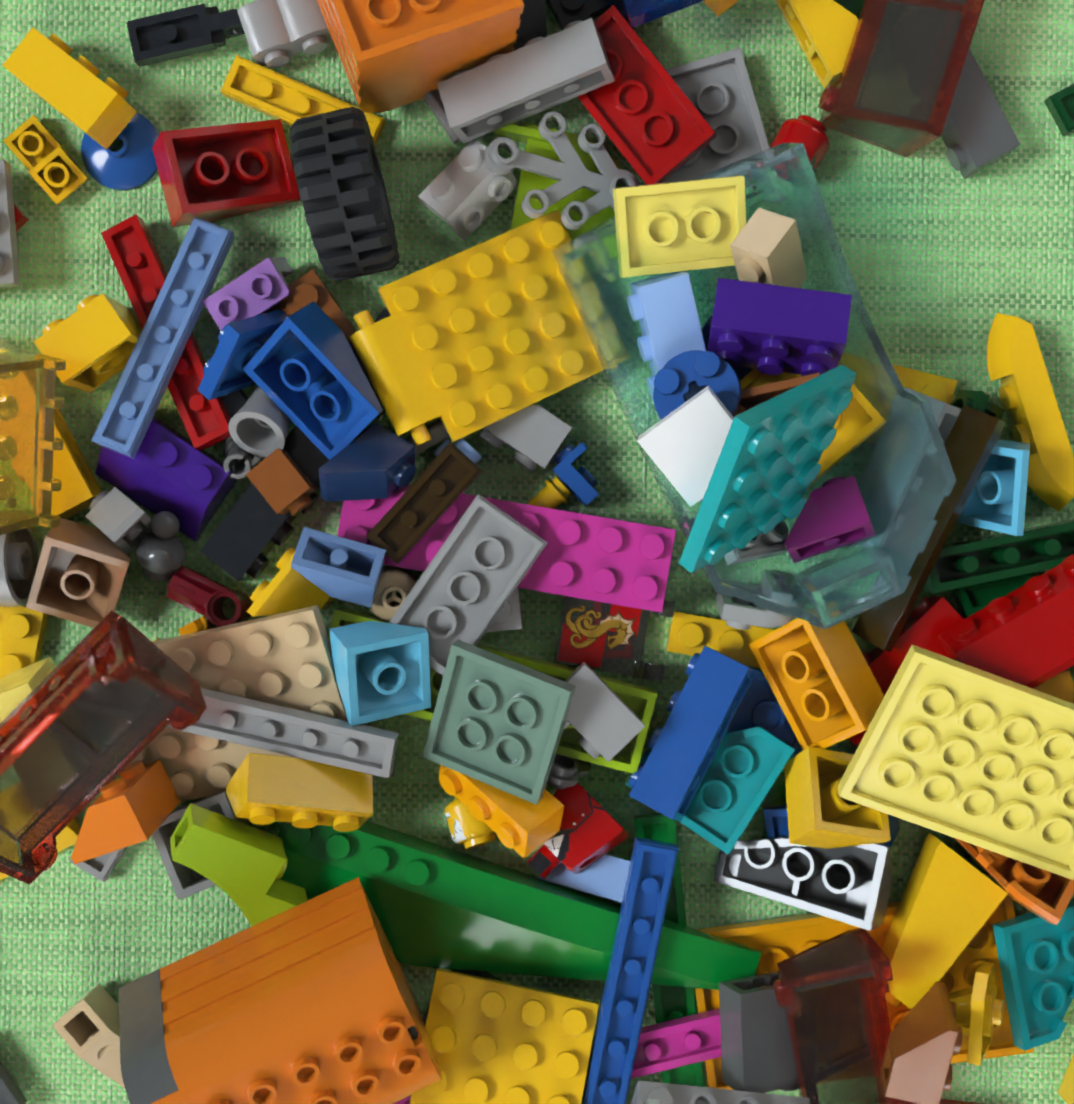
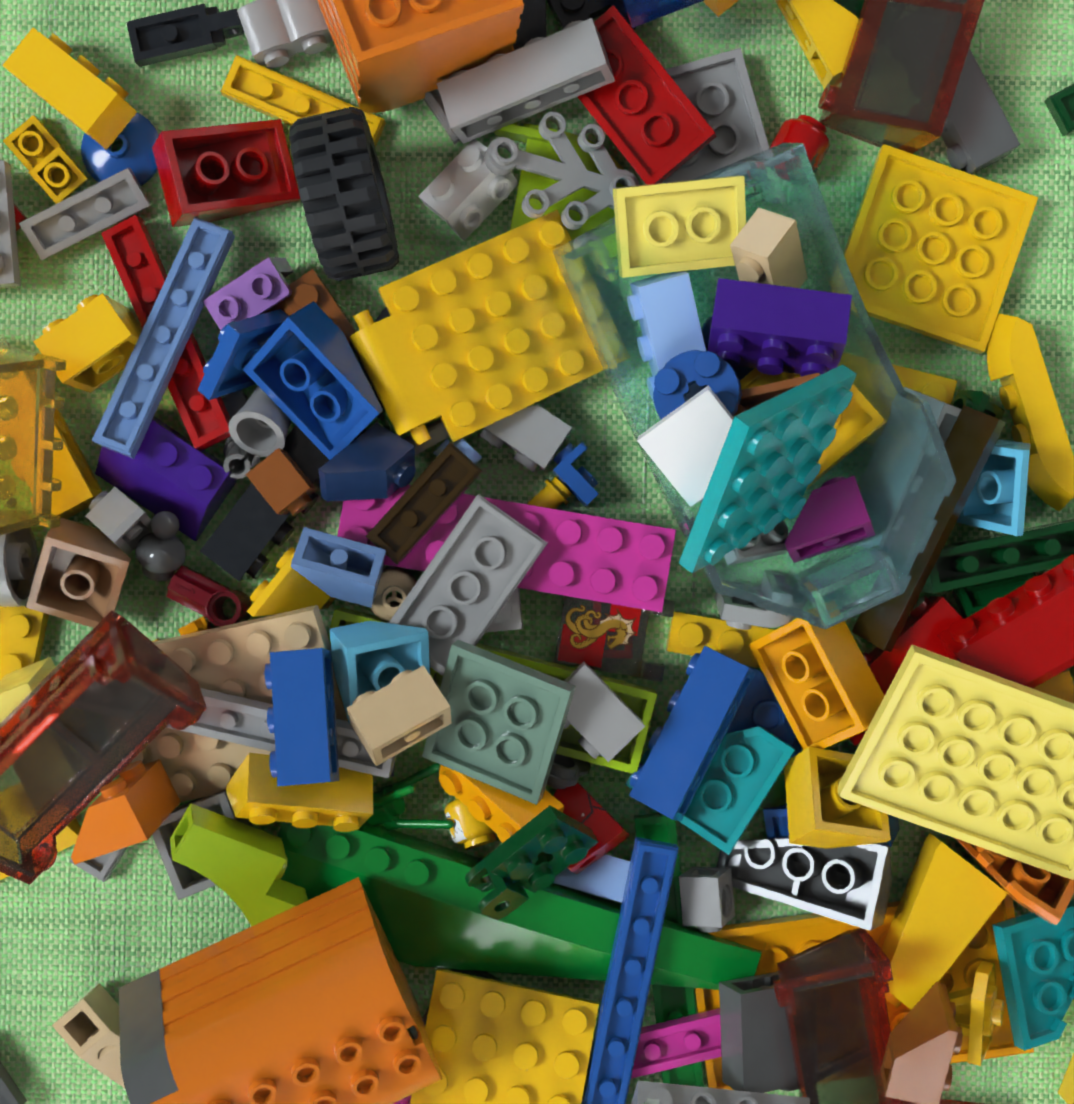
none -> light grey plate [19,167,151,260]
none -> blue brick [264,648,340,787]
none -> tan brick [347,665,452,766]
none -> green plant [367,763,454,831]
none -> dark green plate [465,805,599,920]
none -> light grey brick [679,867,735,933]
none -> yellow plate [830,144,1038,354]

